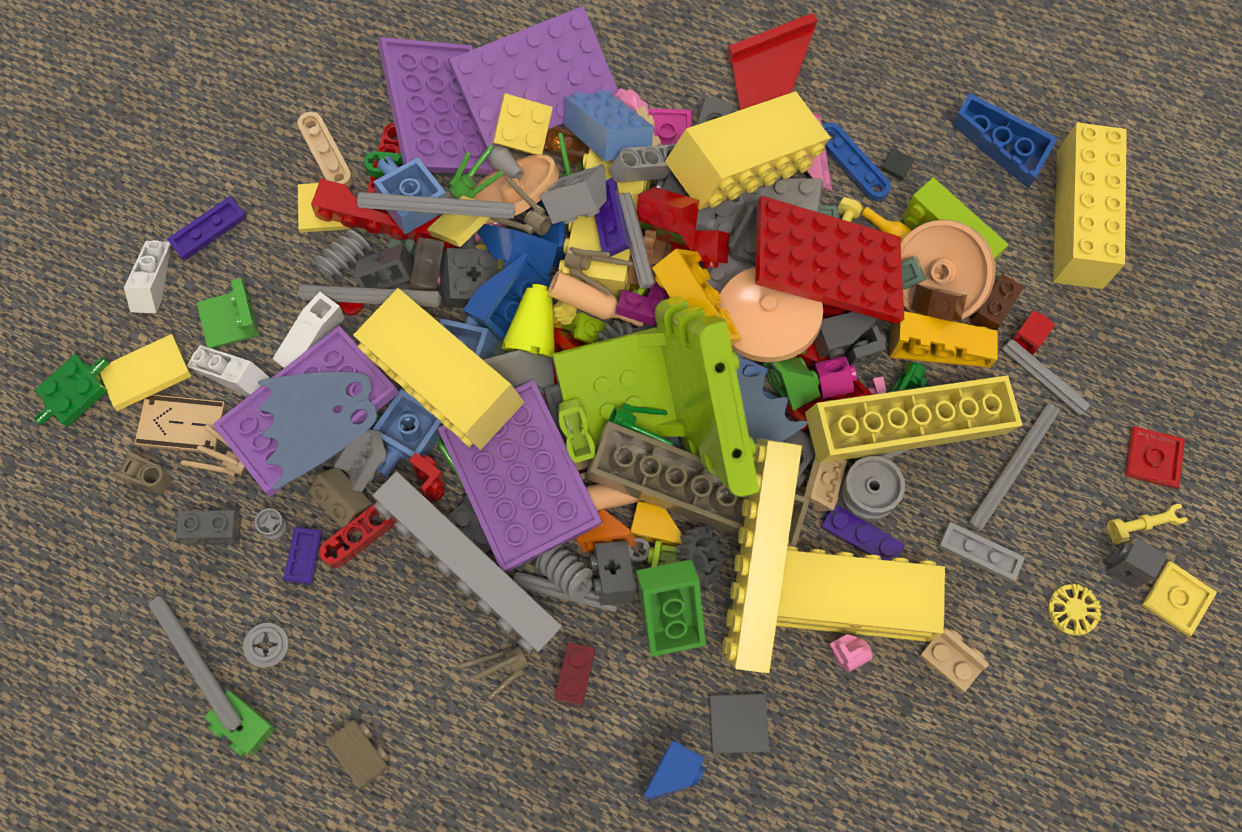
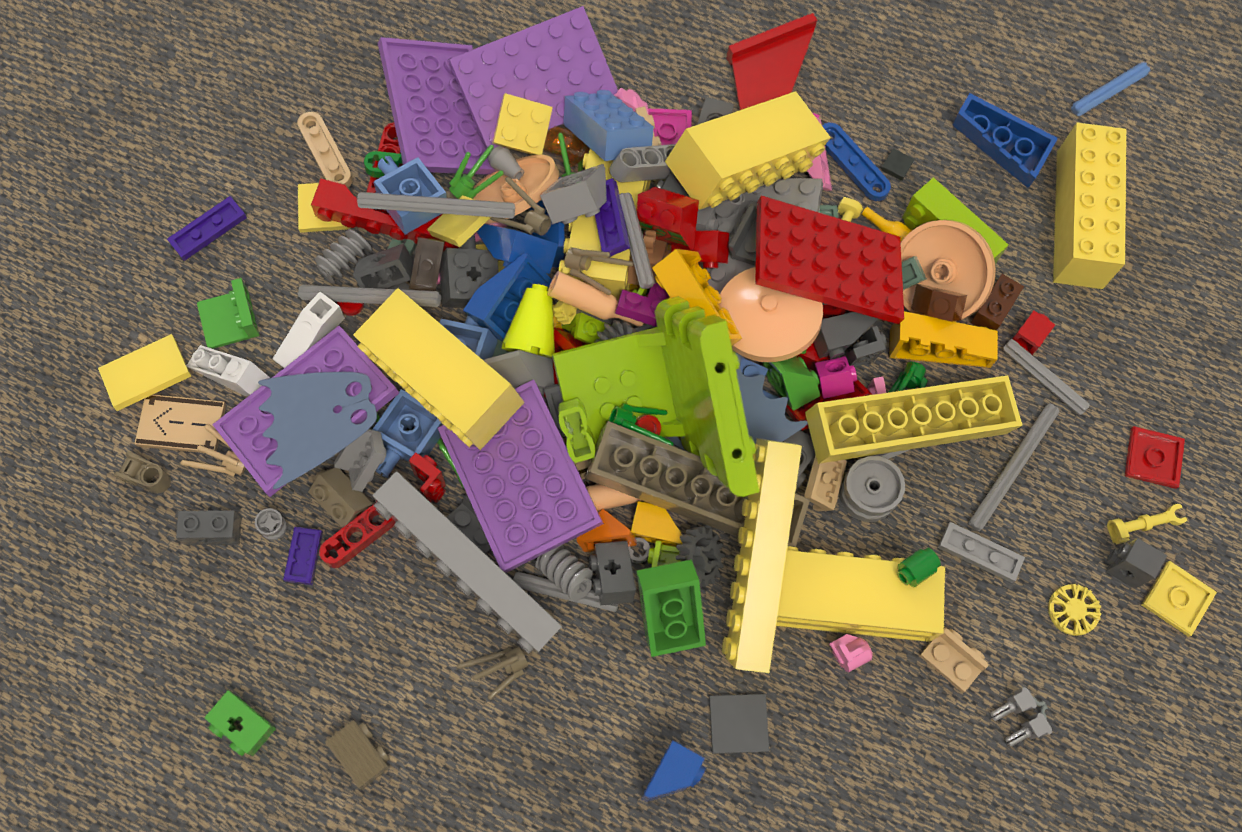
green plate [33,354,110,427] -> none
white slope [124,240,171,313] -> none
light grey axle [149,596,241,731] -> none
light grey gear [243,623,290,668] -> none
dark red brick [555,642,595,708] -> none
dark purple plate [821,505,905,561] -> none
none -> red tile [635,414,661,435]
none -> green brick [897,548,941,587]
none -> light grey piece [991,687,1052,746]
none -> medium blue axle [1071,62,1150,116]

